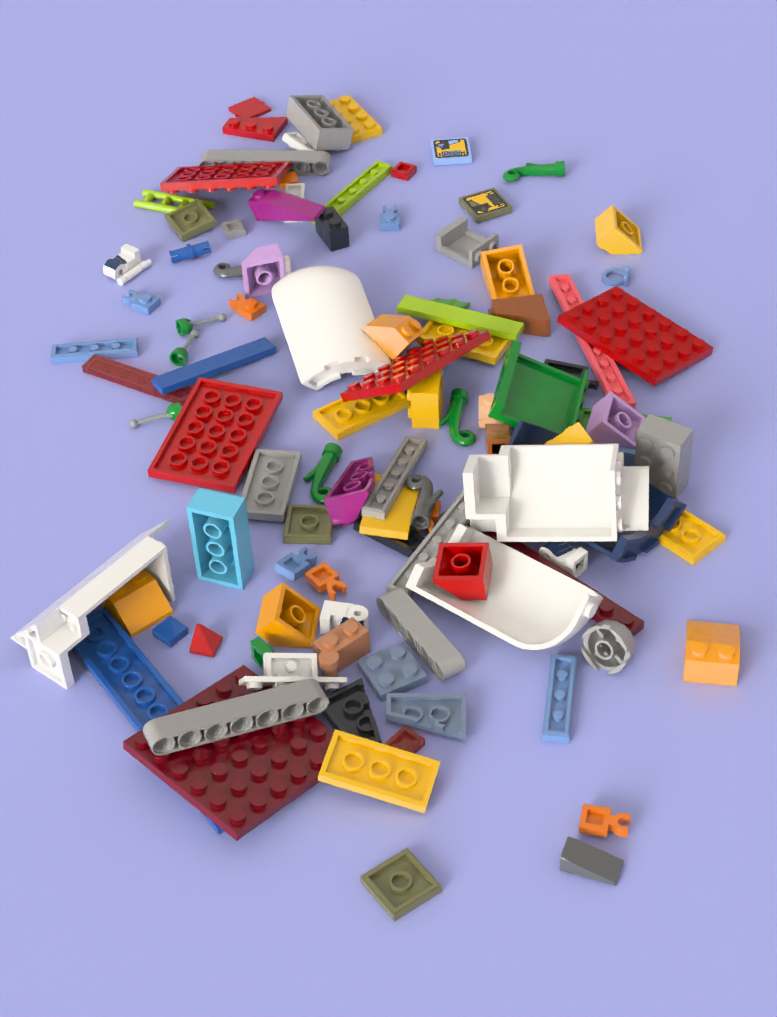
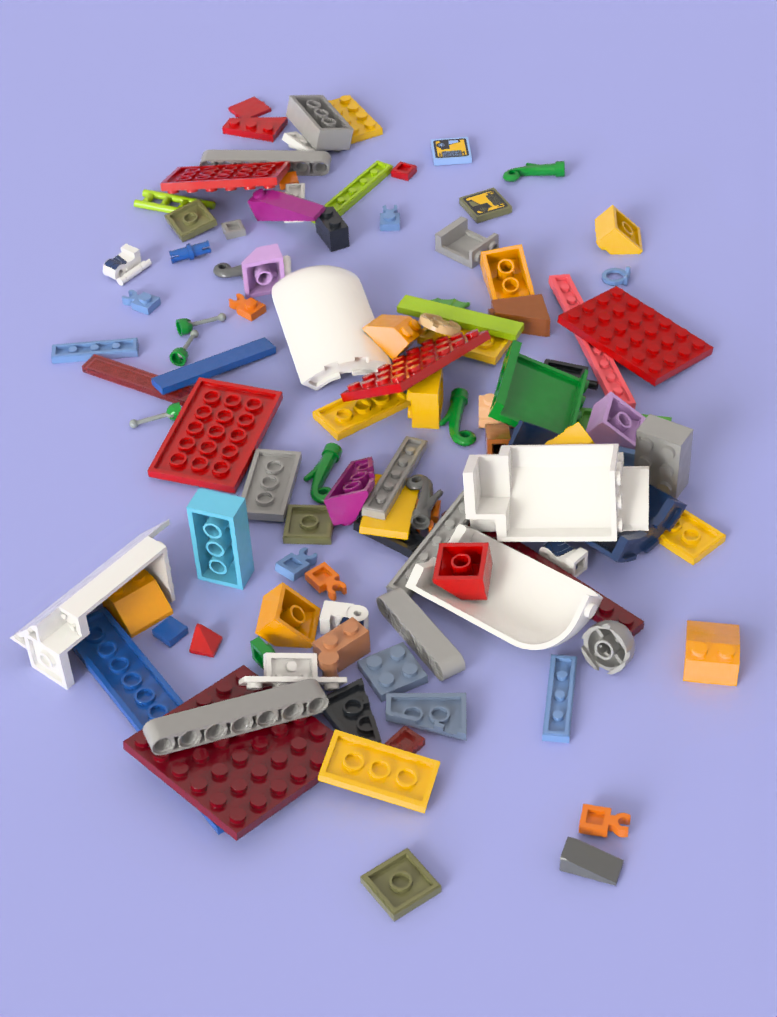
none -> tan tile [418,313,461,336]

